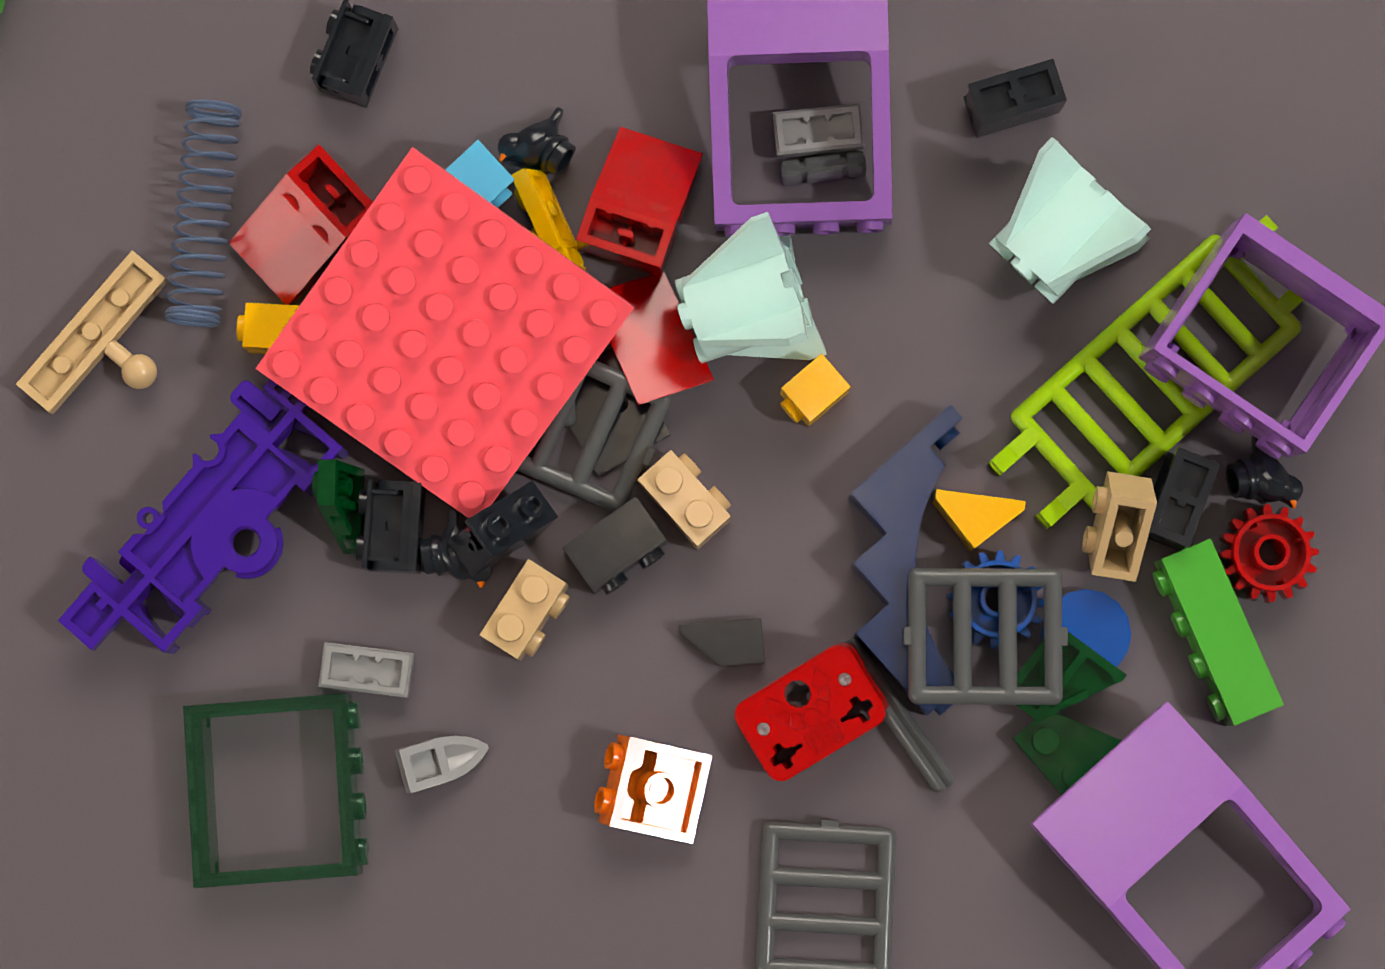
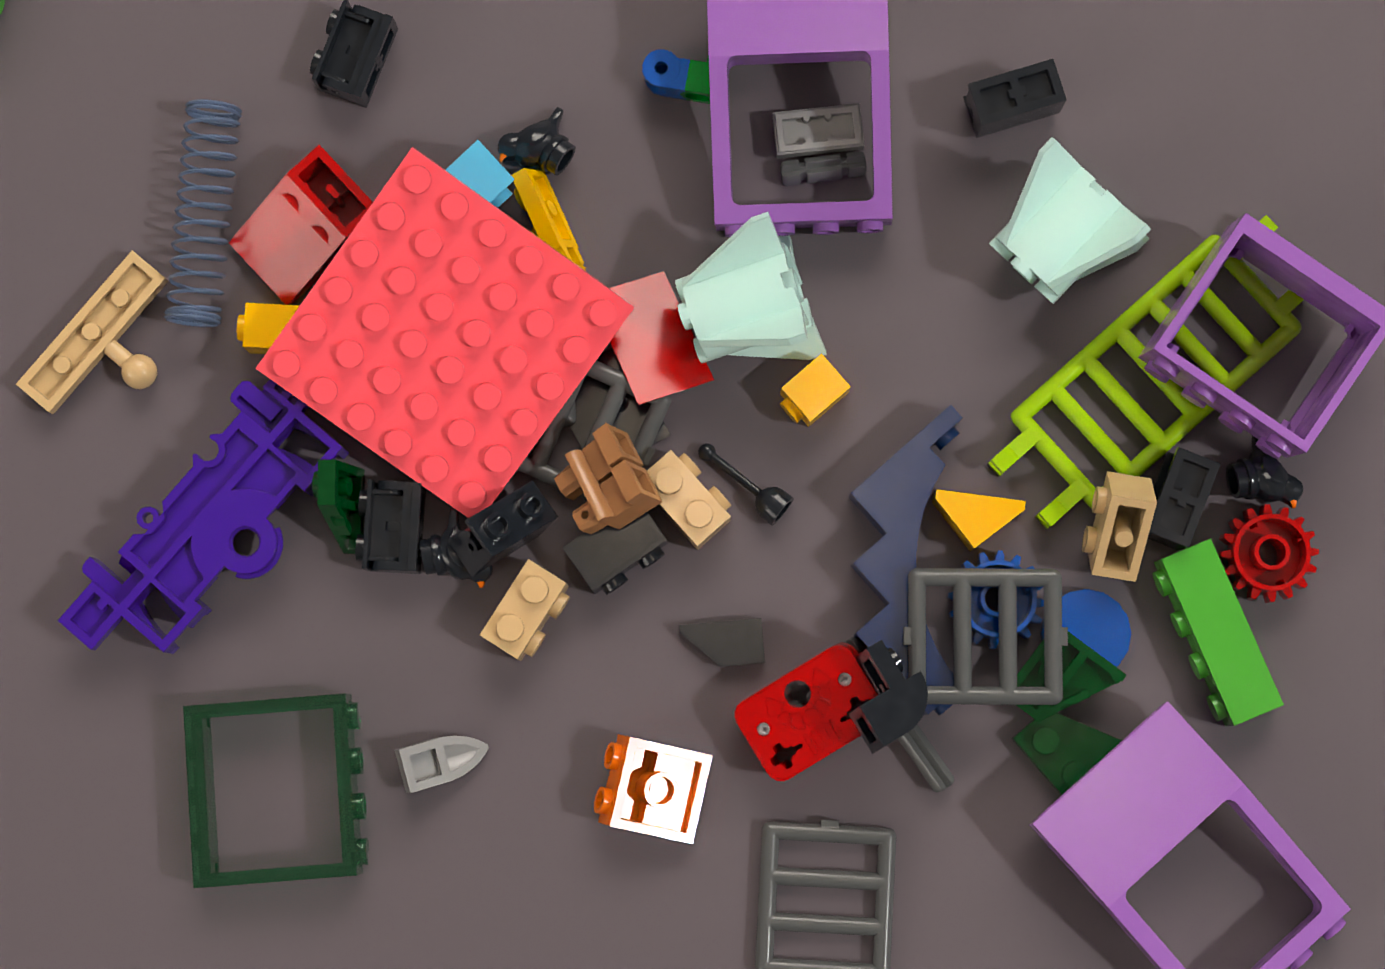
light grey plate [318,642,415,698] -> none
red slope [576,126,703,277] -> none
none -> medium nougat hips [554,423,662,534]
none -> blue leg [642,49,710,104]
none -> black hinge [698,443,794,526]
none -> black brick [849,640,928,754]

